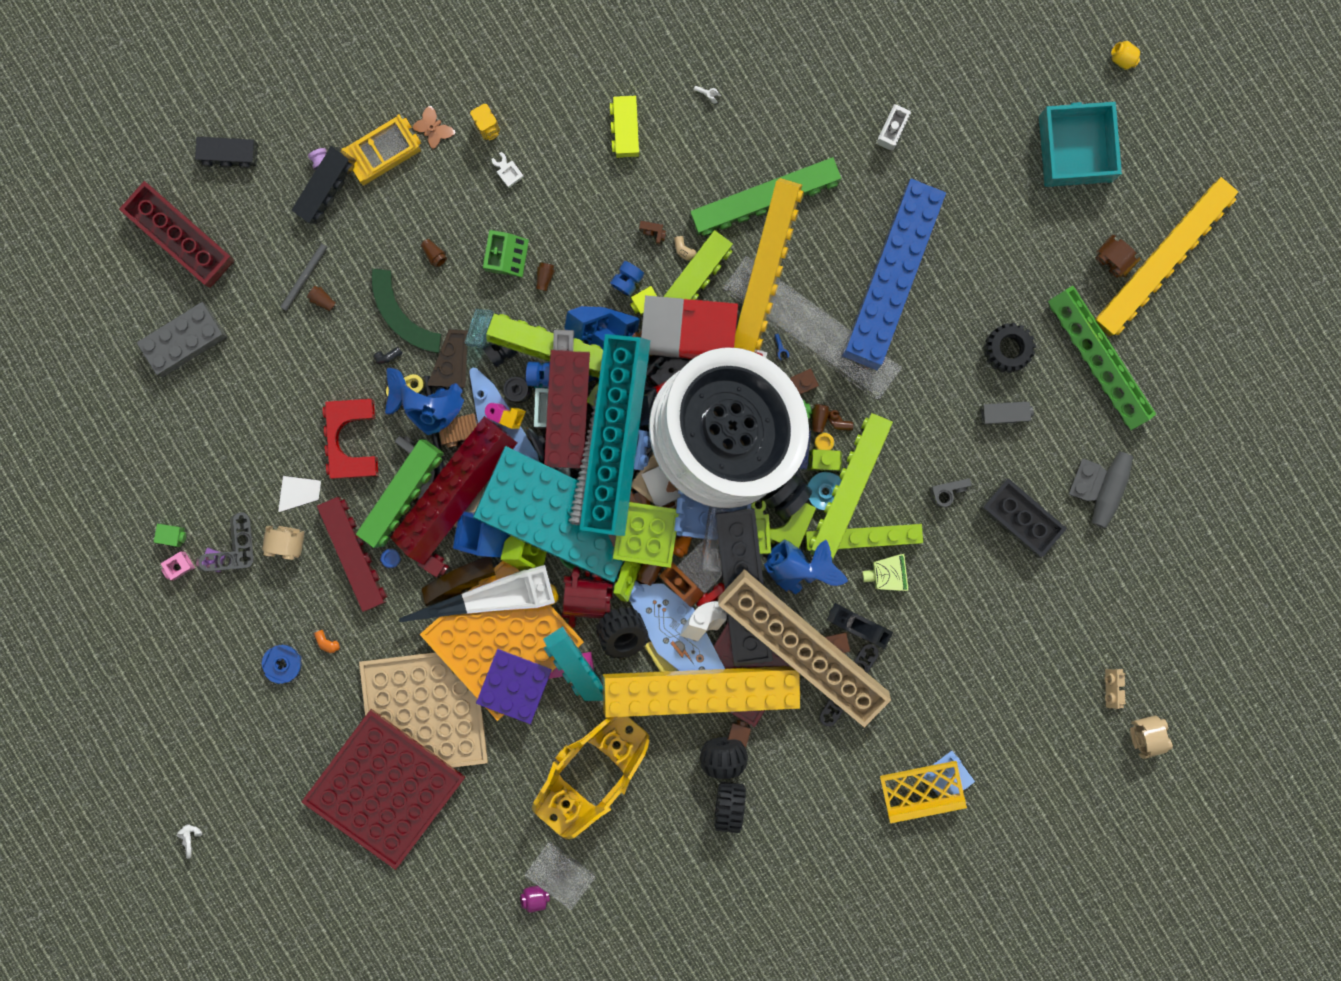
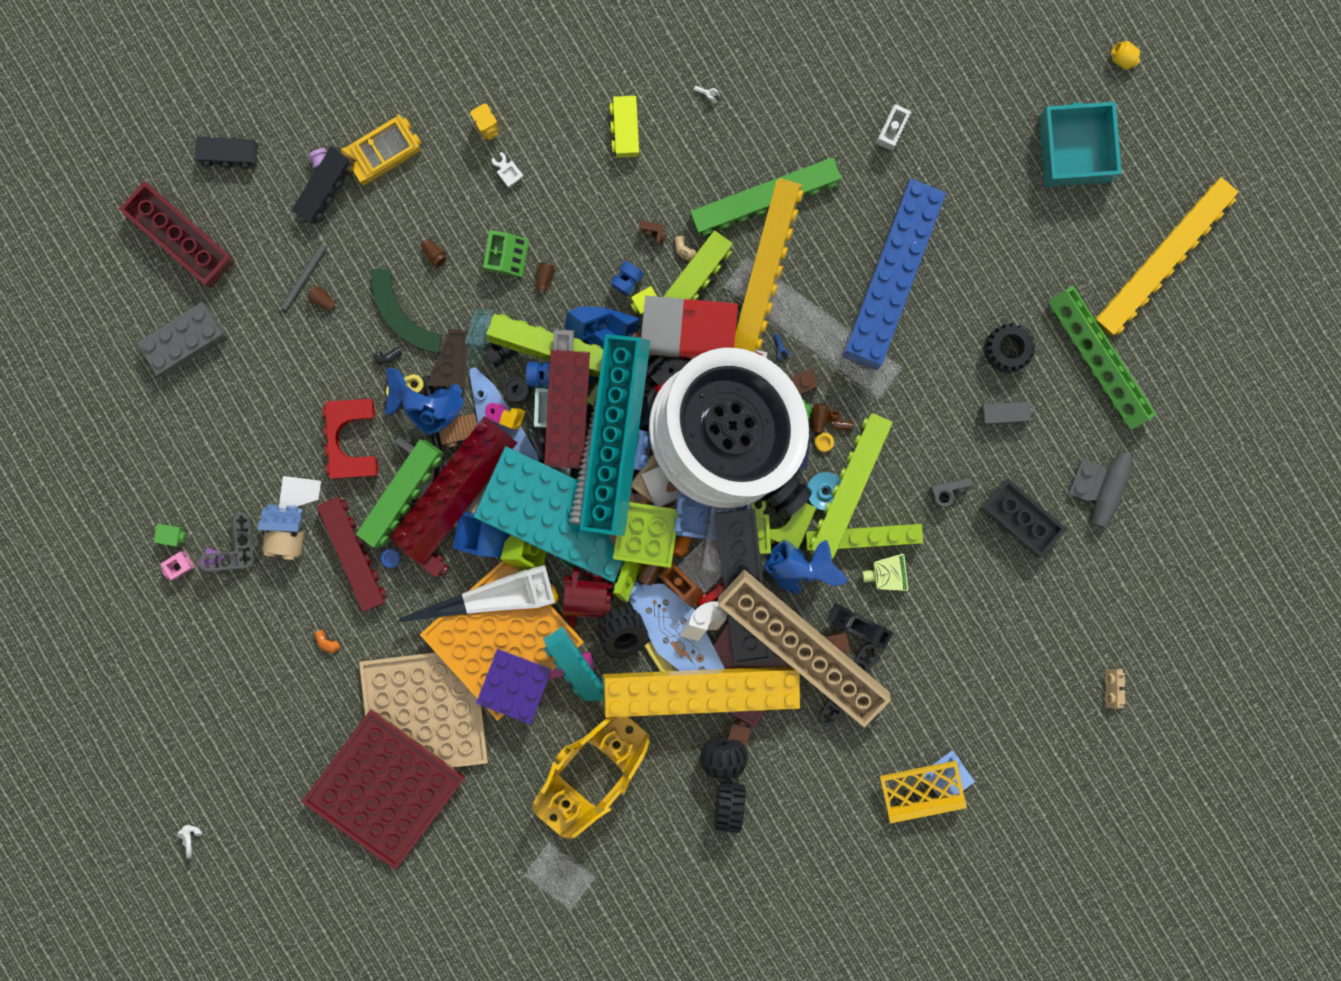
blue plate [262,645,302,684] -> none
nougat piece [413,106,455,148] -> none
dark brown slope [422,557,496,606] -> none
magenta head [520,885,550,913] -> none
lime torso [805,450,842,472] -> none
reddish brown brick [1095,234,1141,278] -> none
tan brick [1130,715,1173,759] -> none
none -> medium blue plate [258,504,303,532]

